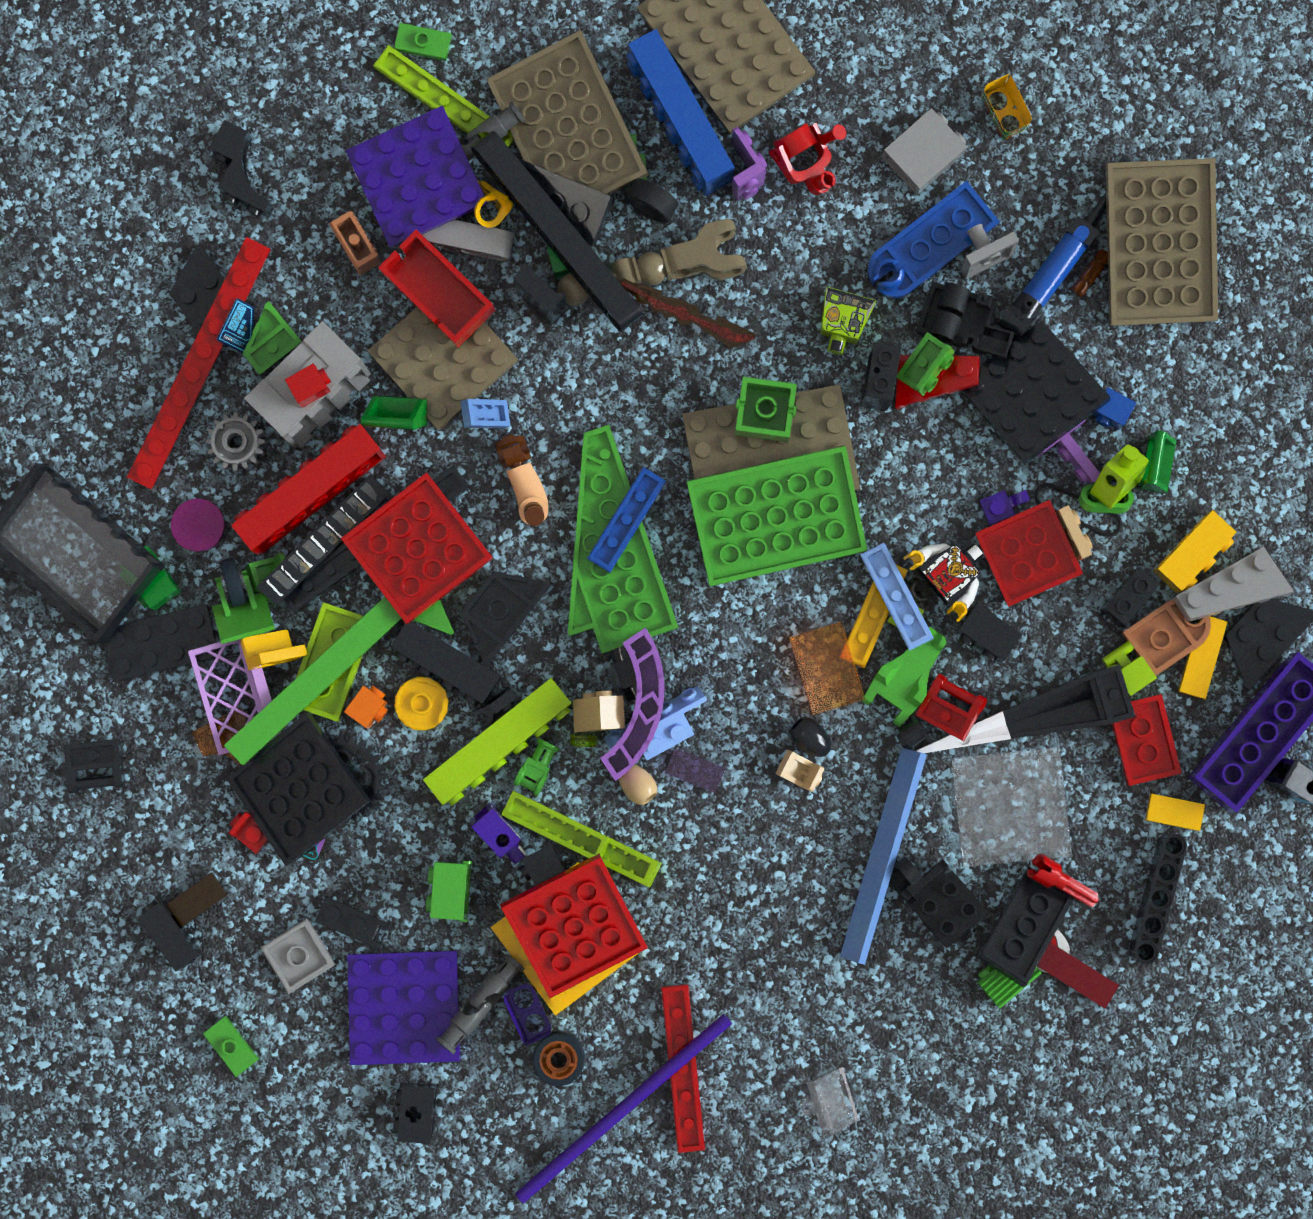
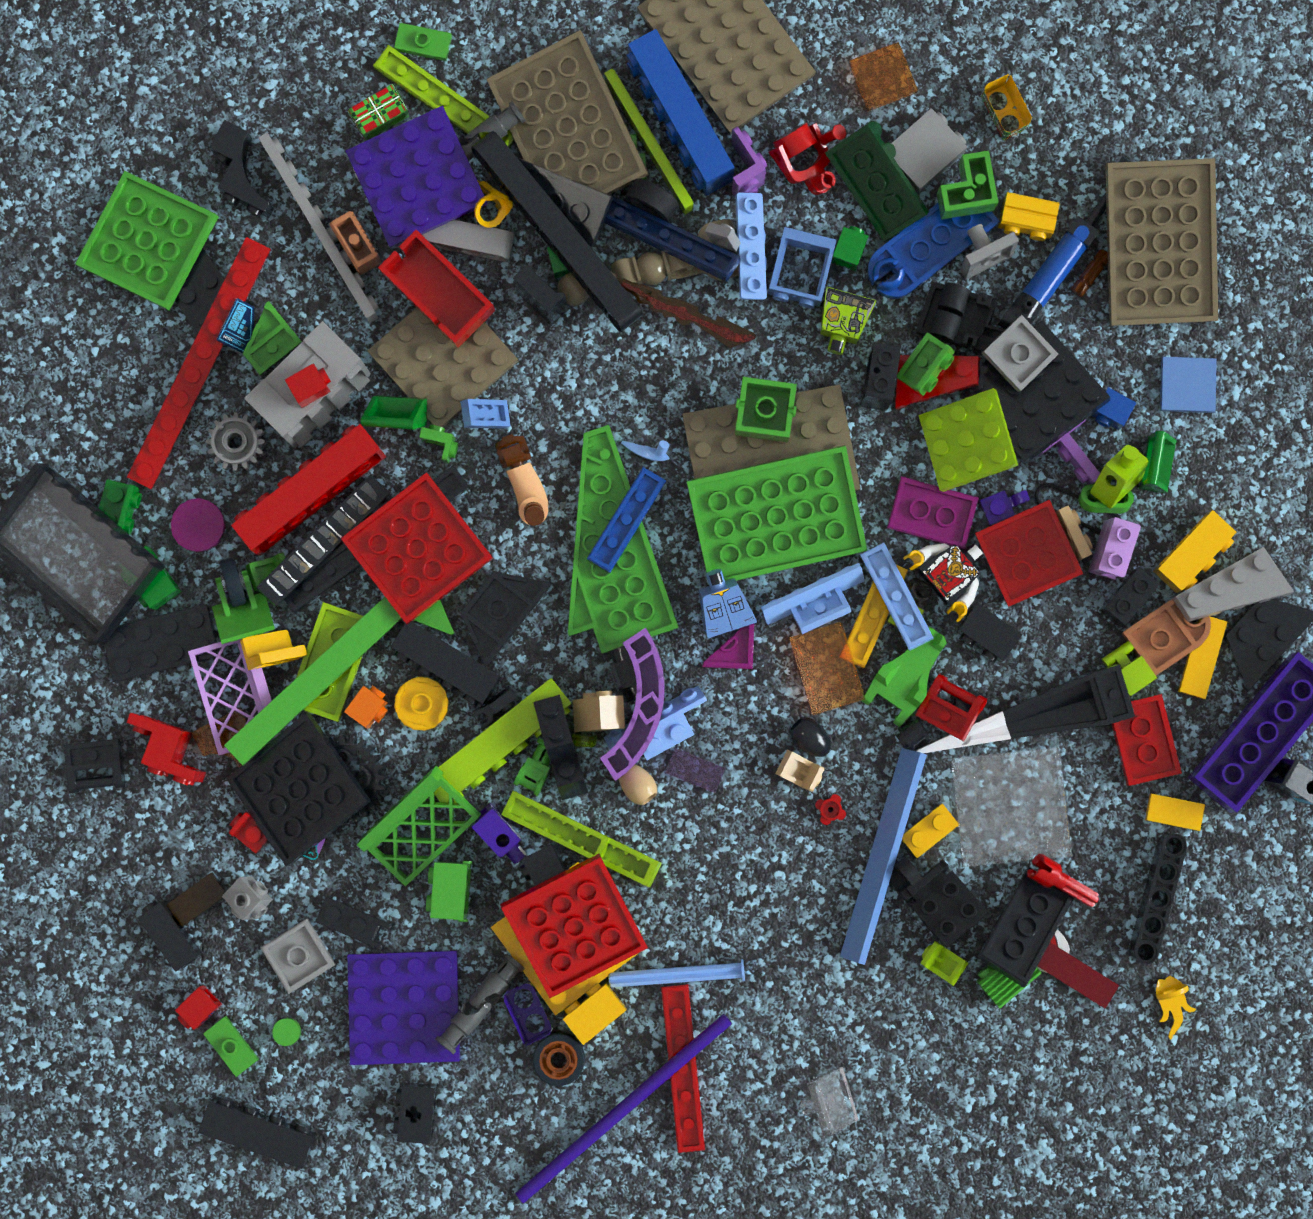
none -> bright green plate [75,171,219,311]
none -> green bracket [99,479,142,535]
none -> red bracket [126,712,207,785]
none -> red brick [175,985,223,1030]
none -> black brick [198,1096,317,1169]
none -> light grey brick [222,876,273,920]
none -> light grey plate [258,132,379,323]
none -> bright green tile [272,1018,301,1046]
none -> piece [347,84,409,141]
none -> bright green fence [357,766,481,887]
none -> bright green bracket [419,425,458,464]
none -> black arch [533,695,588,800]
none -> yellow brick [563,983,627,1045]
none -> lime tile [604,69,694,215]
none -> dark blue tile [604,195,741,282]
none -> light blue axle [608,959,745,987]
none -> light blue bar [621,440,670,461]
none -> medium blue torso [699,569,757,638]
none -> magenta tile [703,624,754,670]
none -> light grey plate [705,222,741,252]
none -> light blue bracket [735,192,767,300]
none -> light blue bracket [761,563,865,634]
none -> medium blue window [768,227,836,309]
none -> red plate [815,794,846,825]
none -> dark green hinge [825,121,929,242]
none -> green brick [831,226,869,271]
none -> clear orange tile [849,42,918,111]
none -> magenta tile [886,476,979,550]
none -> yellow plate [902,803,959,858]
none -> lime plate [919,388,1018,492]
none -> lime bracket [920,941,968,986]
none -> bright green brick [937,151,998,220]
none -> light grey tile [982,315,1058,392]
none -> yellow brick [998,192,1060,241]
none -> lavender panel [1088,517,1141,580]
none -> yellow piece [1156,976,1196,1040]
none -> medium blue tile [1160,357,1217,413]

